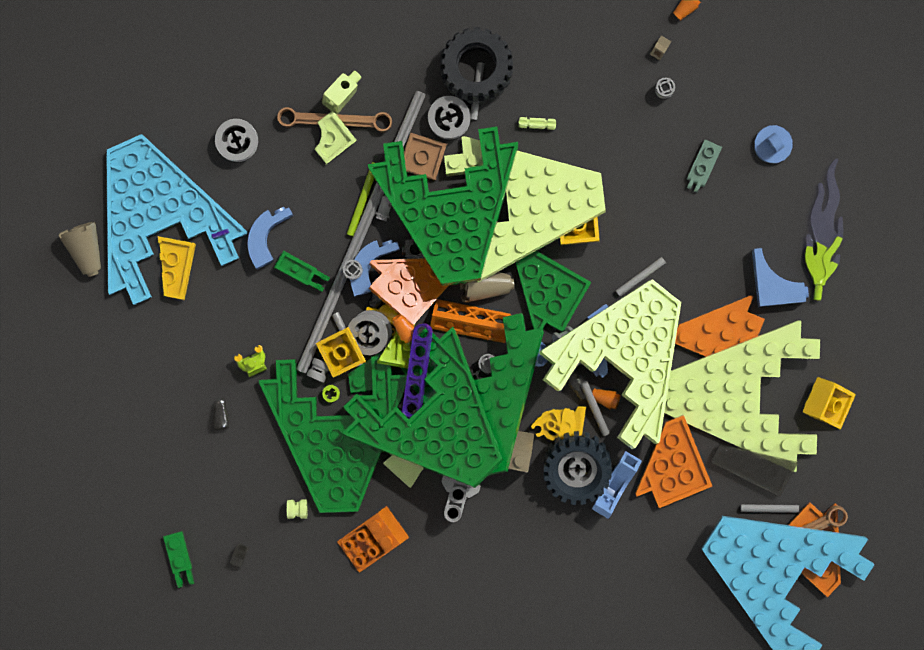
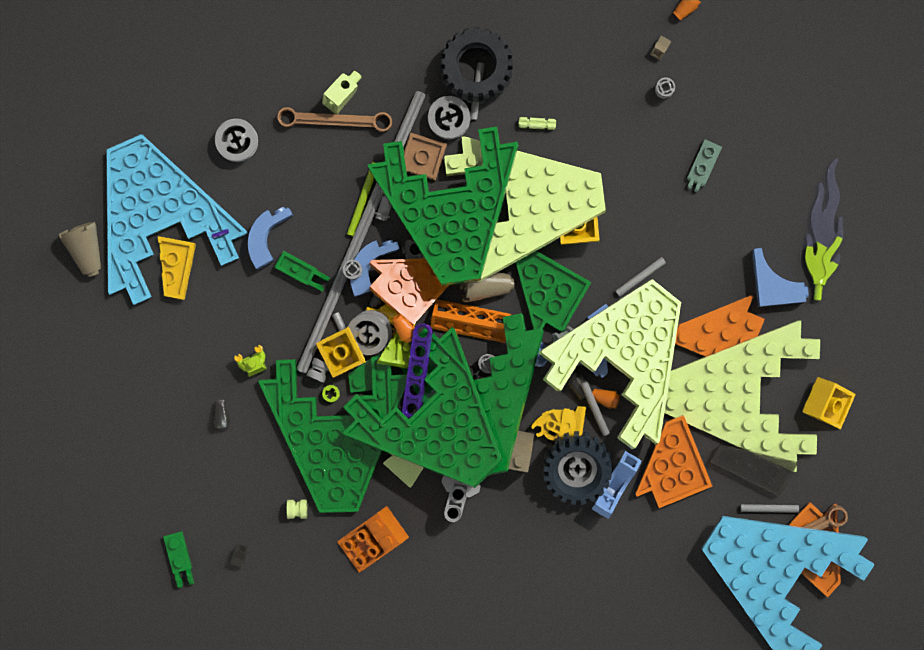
yellowish green tile [315,110,357,164] -> none
medium blue tile [754,125,793,164] -> none

